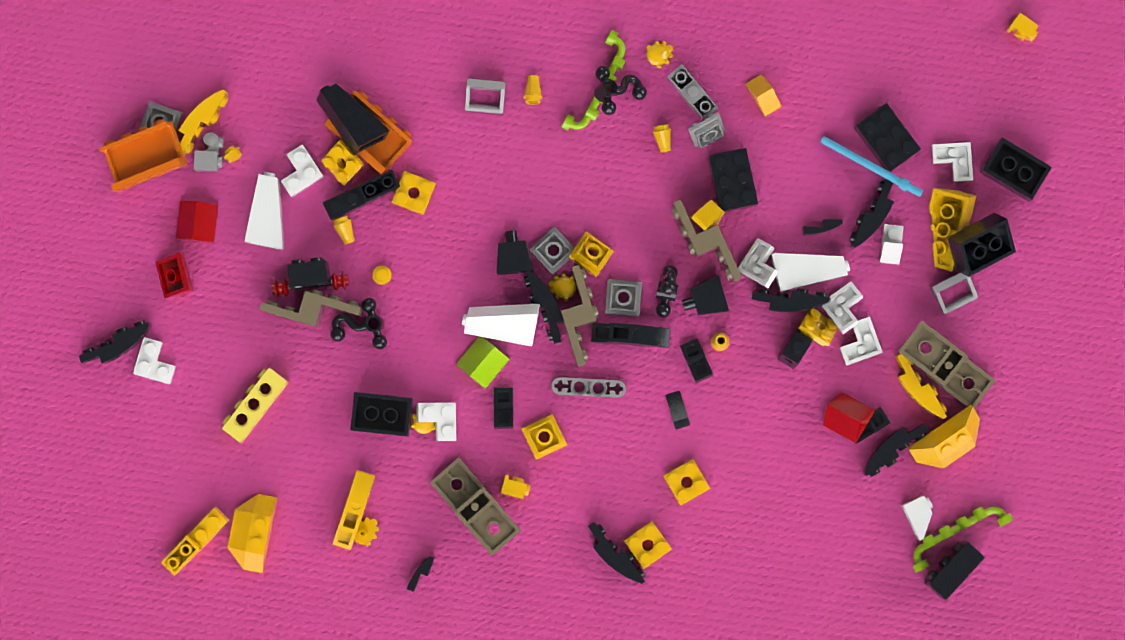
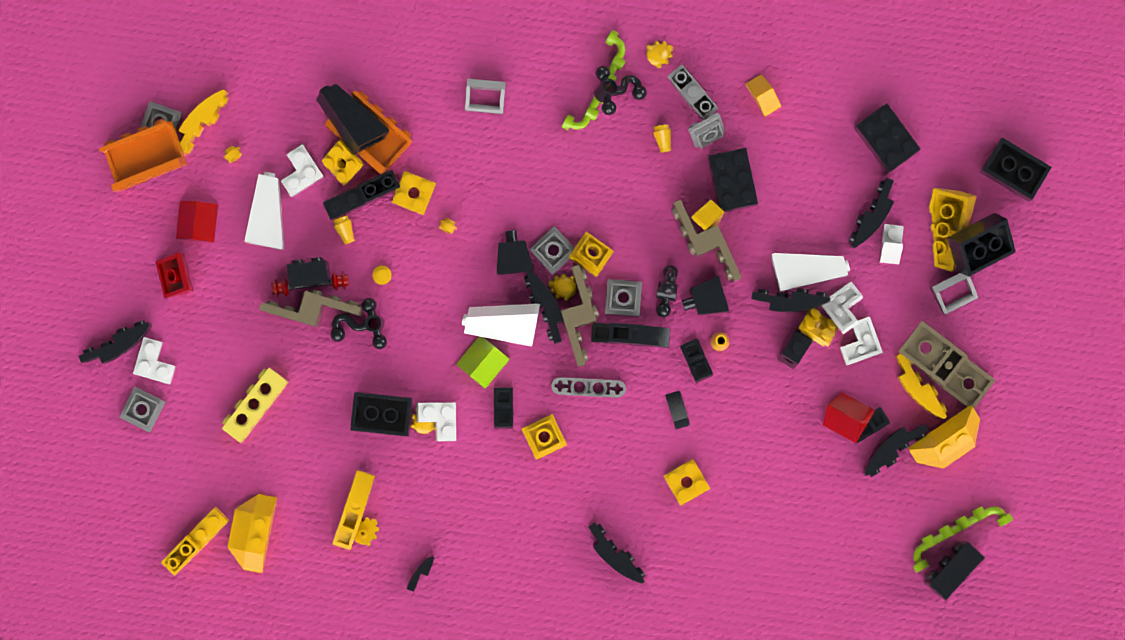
light grey brick [194,132,224,172] -> none
dark tan bracket [430,457,521,556] -> none
yellow brick [501,474,531,499] -> none
yellow cone [523,75,542,105] -> none
yellow piece [624,521,672,569] -> none
white plate [738,238,778,288] -> none
black slope [803,219,843,236] -> none
medium azure bar [821,136,923,197] -> none
white slope [901,495,933,540] -> none
white plate [931,142,973,182] -> none
yellow brick [1007,13,1039,42] -> none
none -> light grey piece [119,387,166,433]
none -> yellow plate [439,218,457,234]

